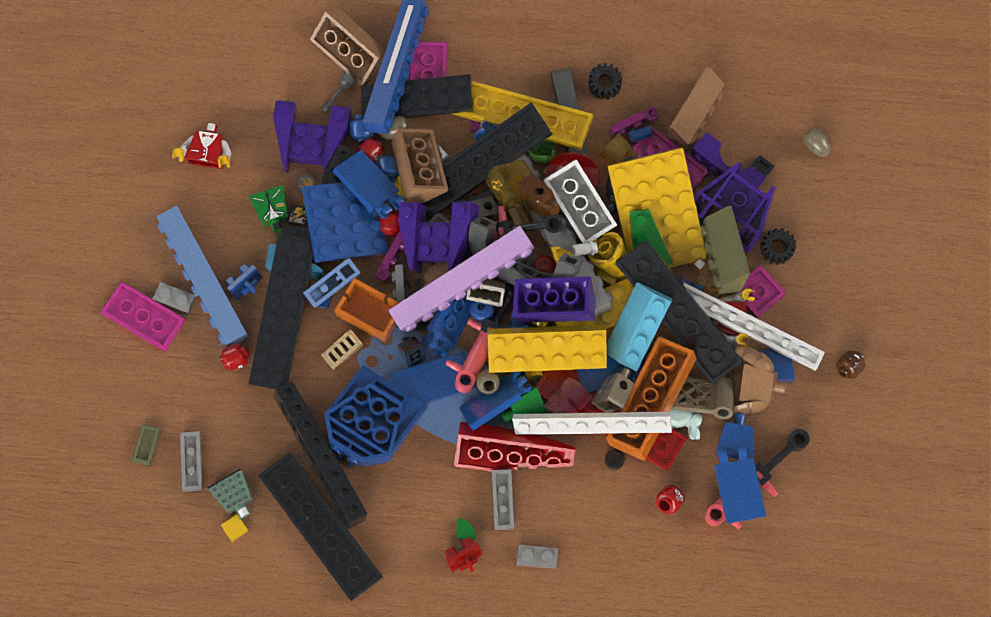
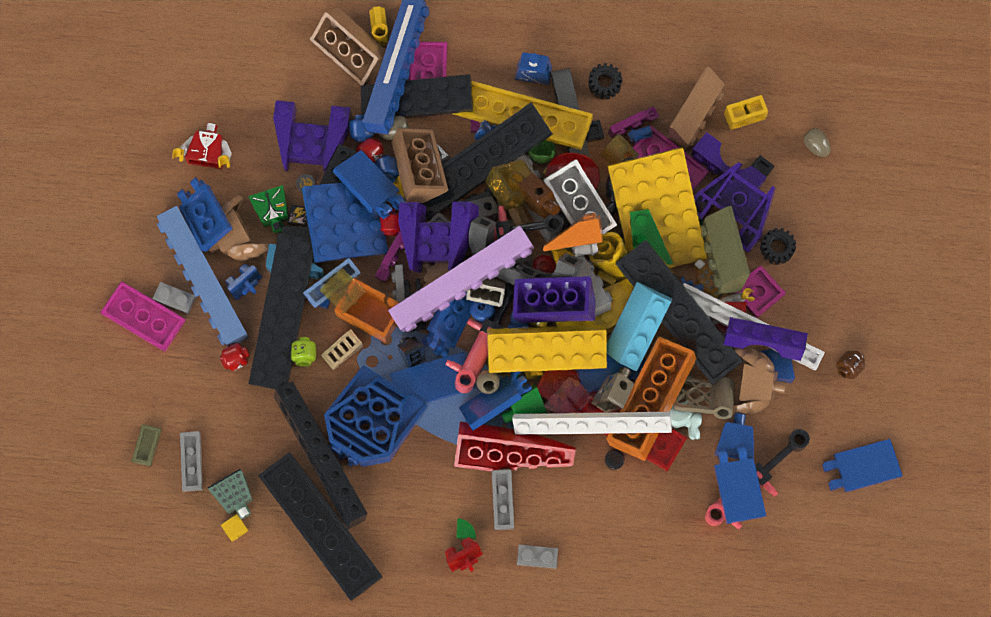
dark grey hinge [322,72,356,113] -> none
red head [656,485,685,515] -> none
none -> blue tile [177,177,233,252]
none -> medium nougat torso [209,195,269,261]
none -> lime head [291,337,316,367]
none -> clear yellow piece [319,268,366,314]
none -> yellow piece [369,6,389,46]
none -> blue torso [515,53,552,85]
none -> orange slope [543,213,604,251]
none -> black tile [586,120,604,143]
none -> dark purple arch [723,317,808,361]
none -> yellow brick [724,95,768,131]
none -> blue tile [822,439,903,493]

